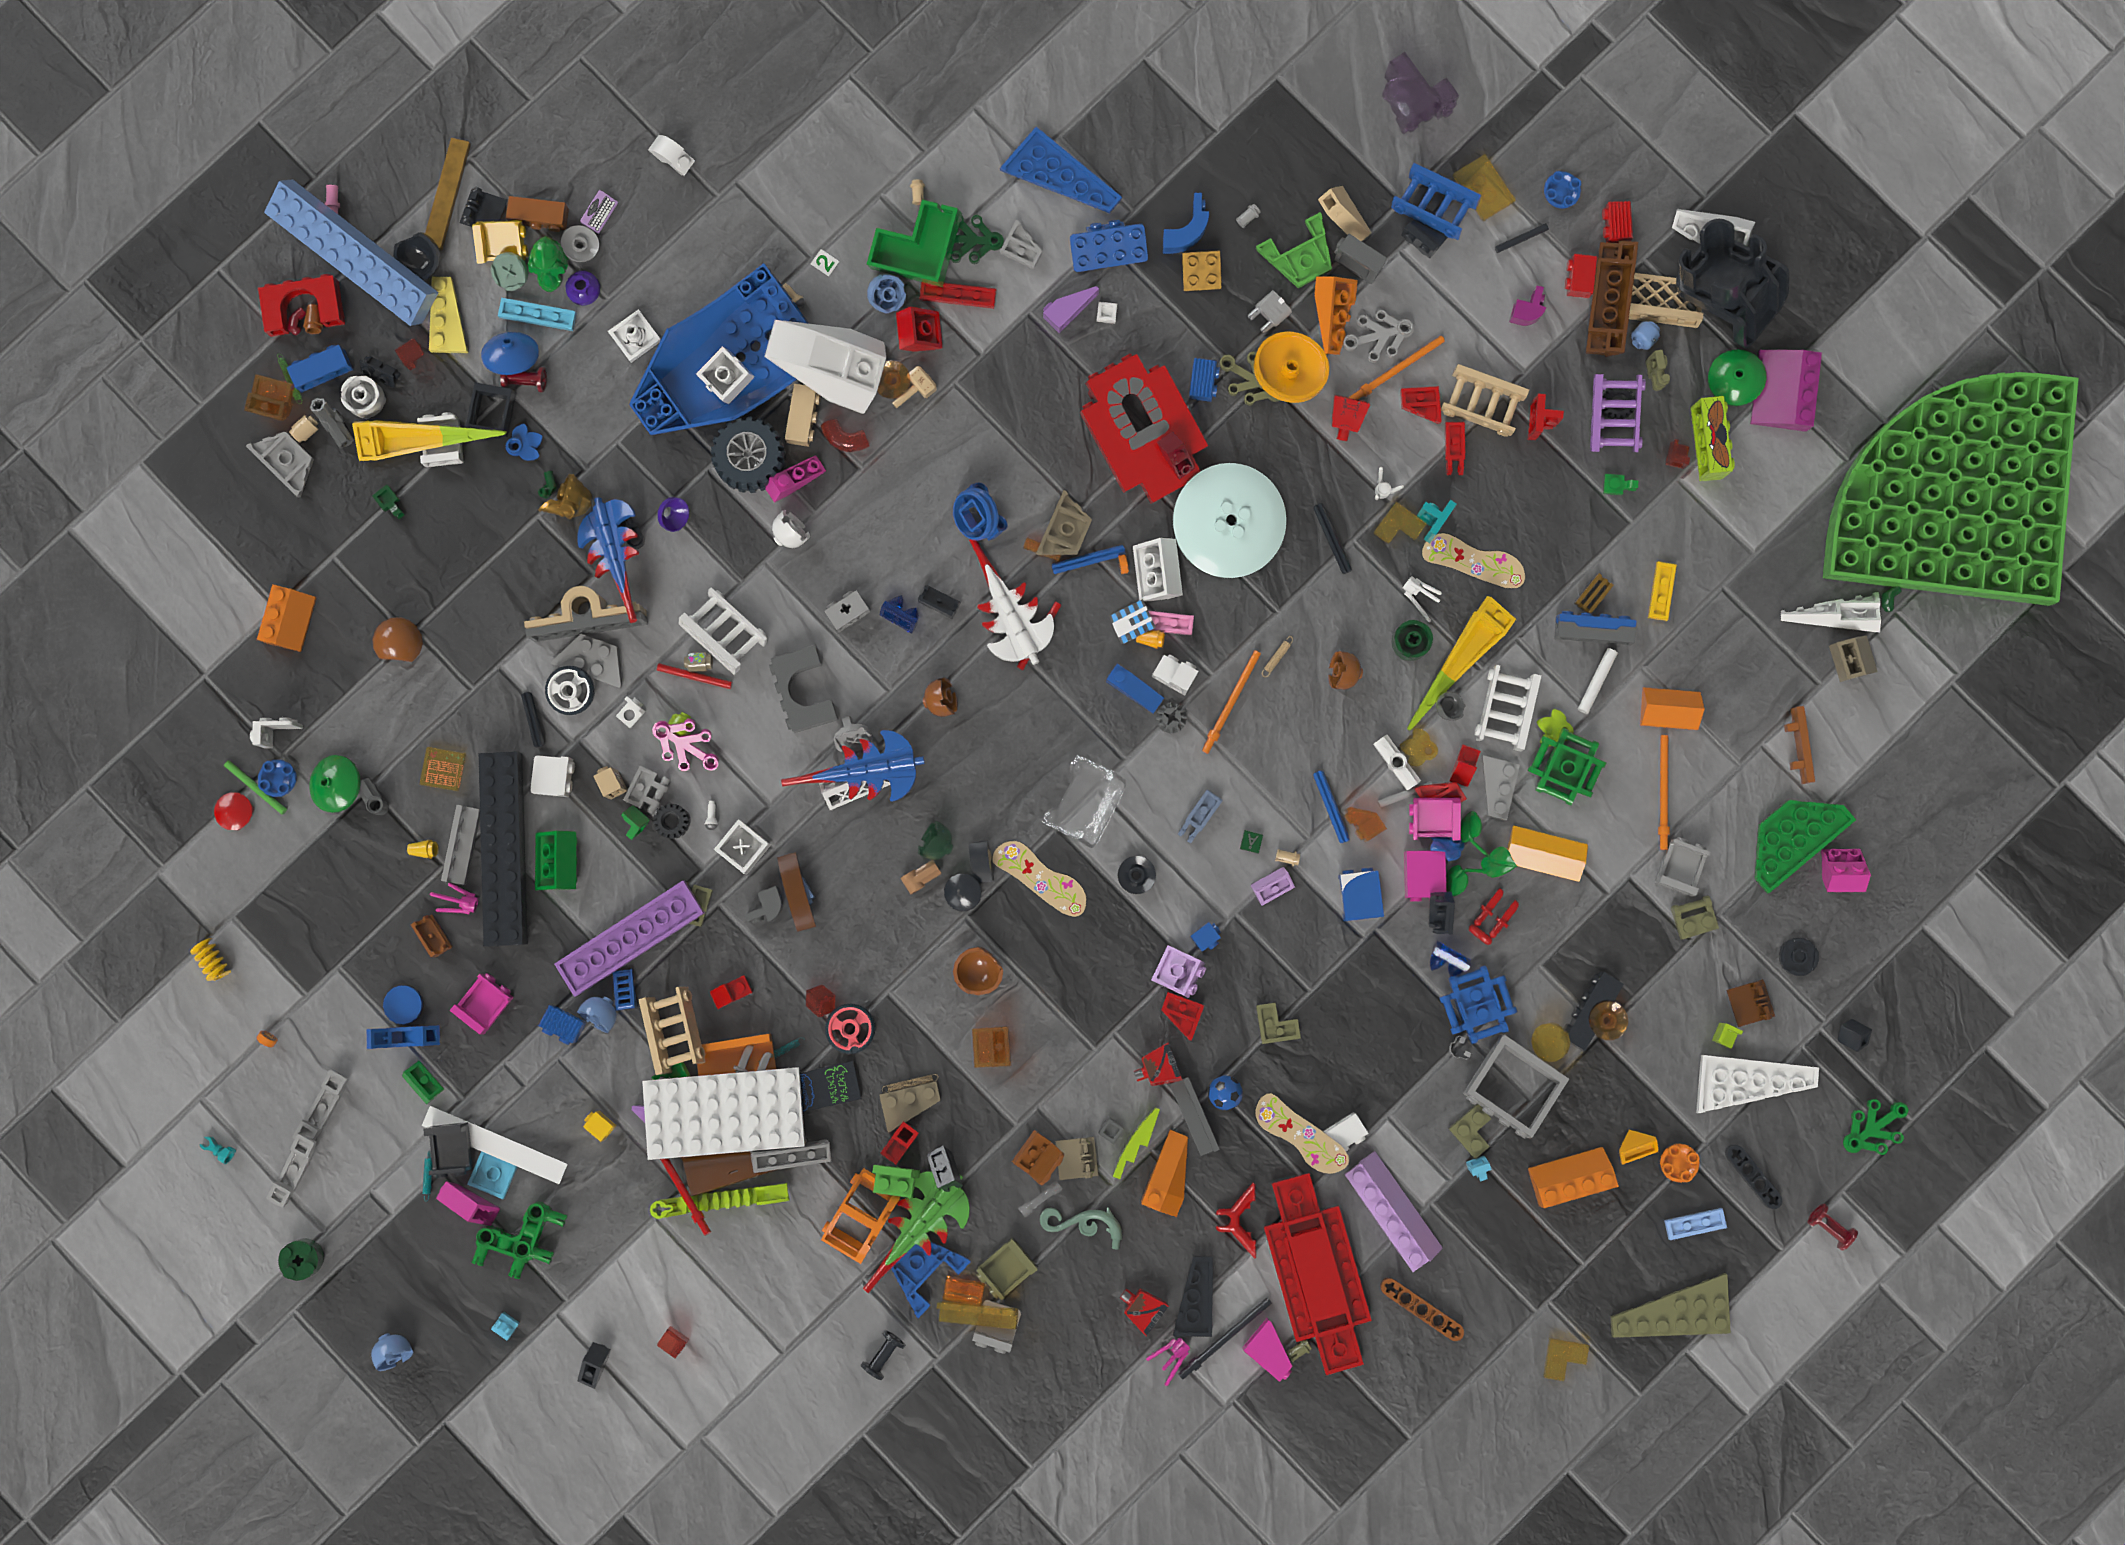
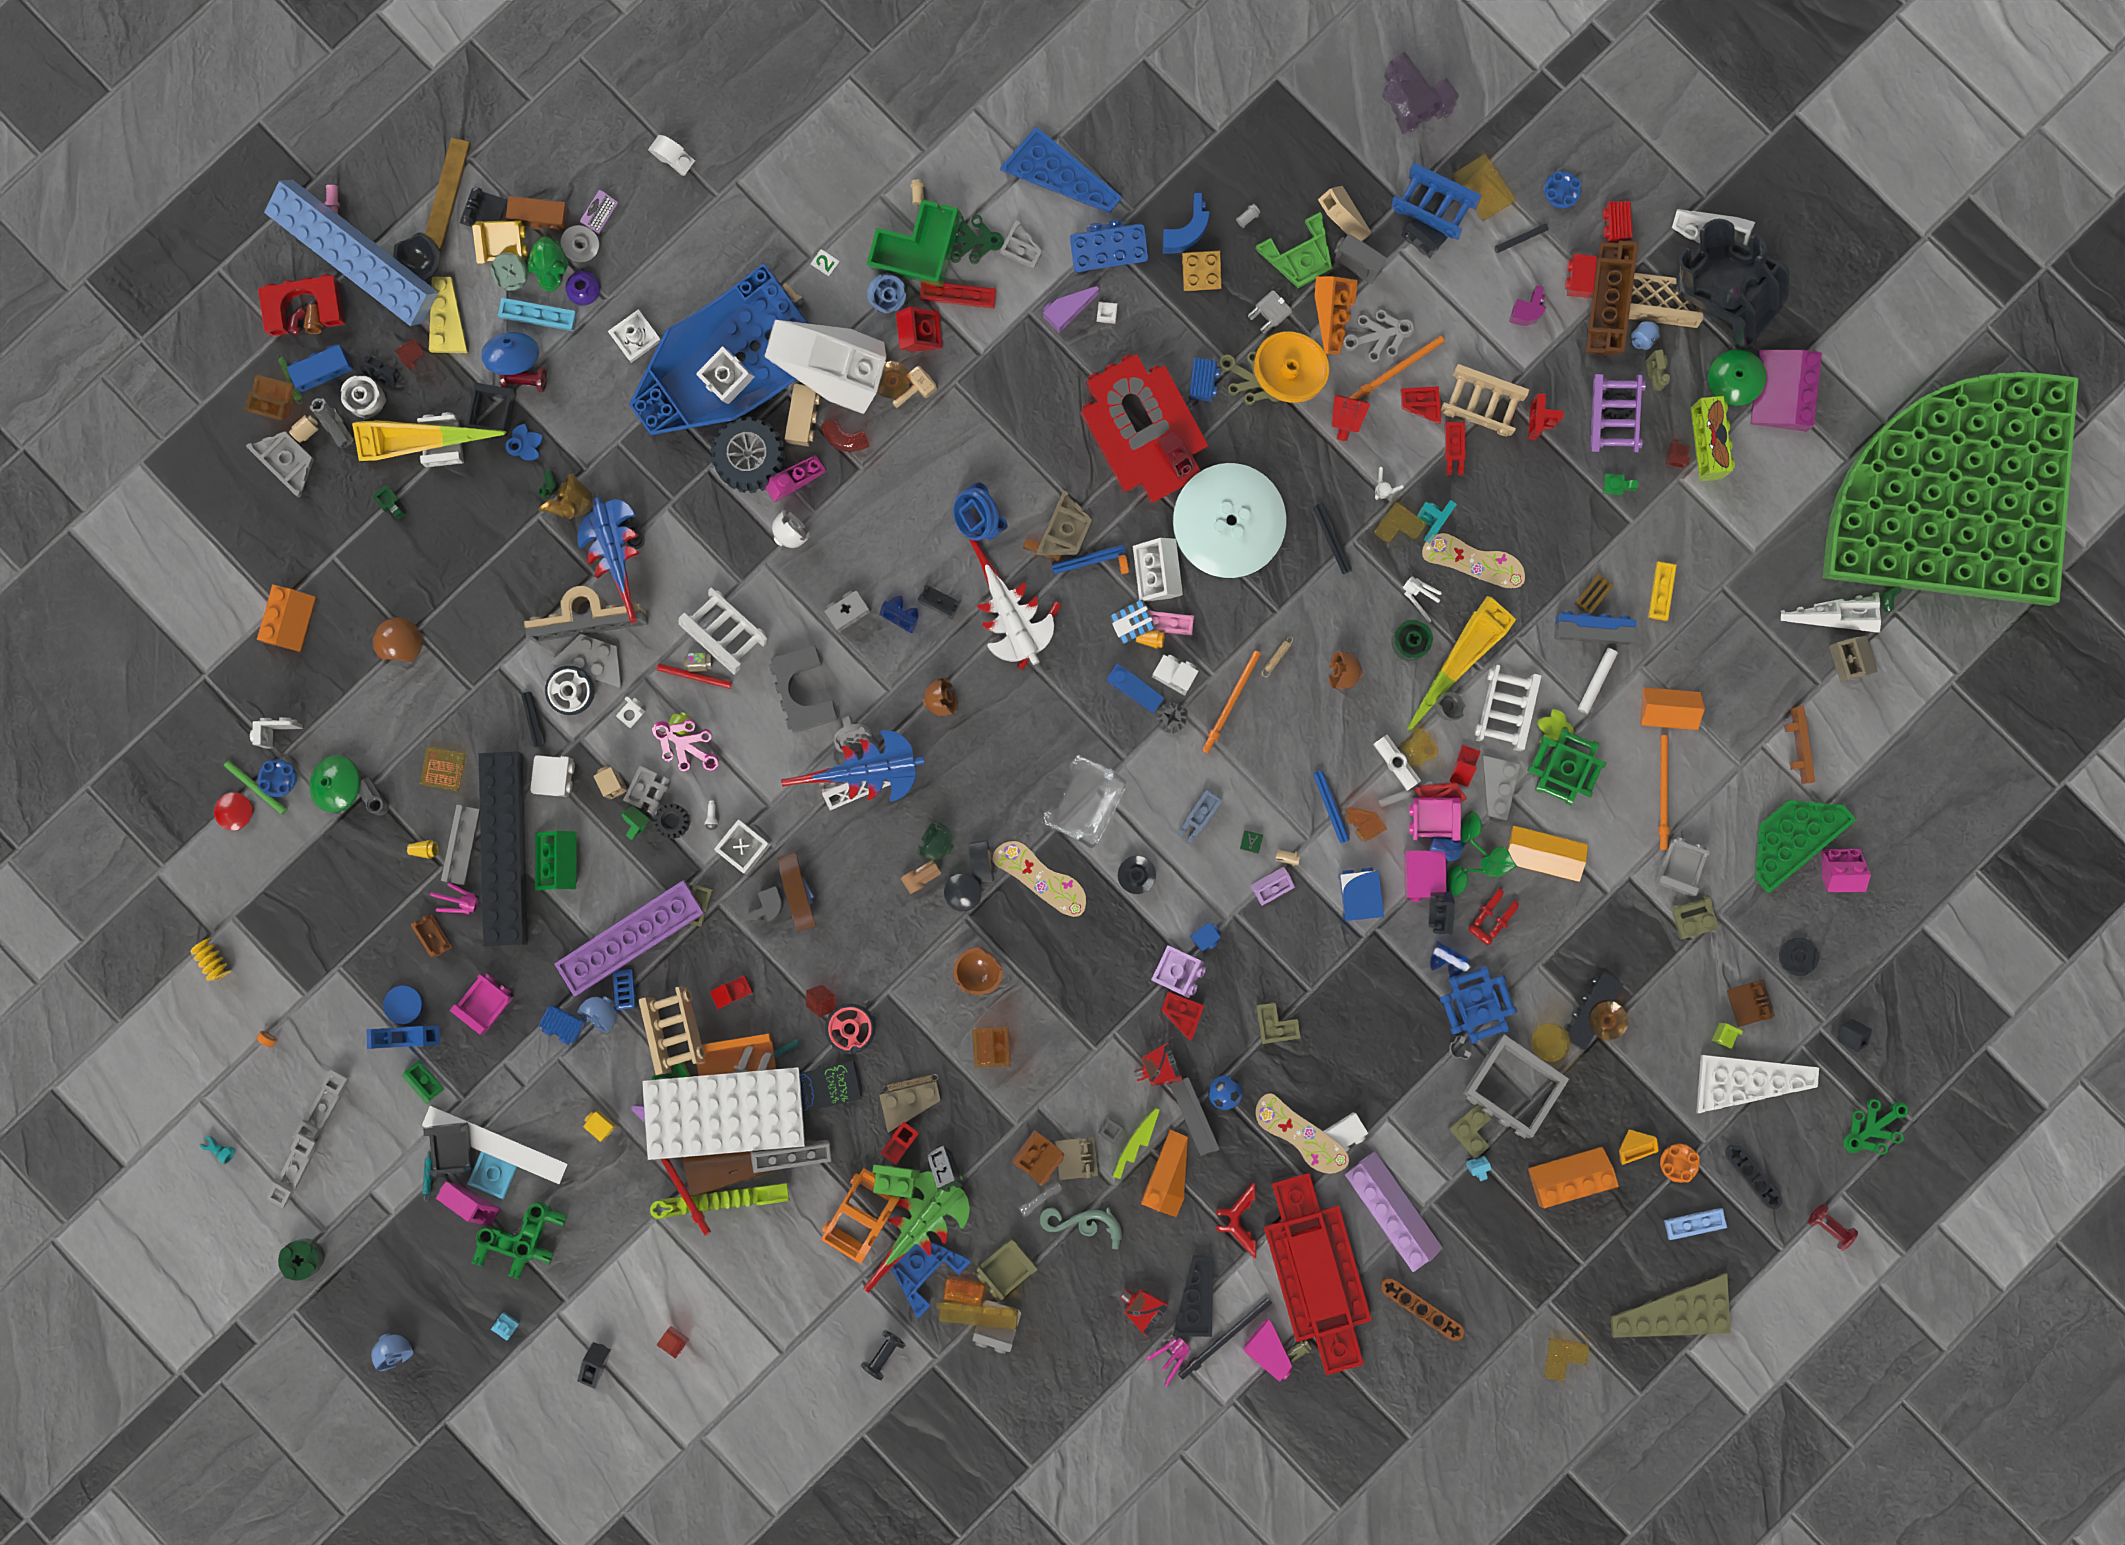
dark purple piece [658,497,689,532] -> none

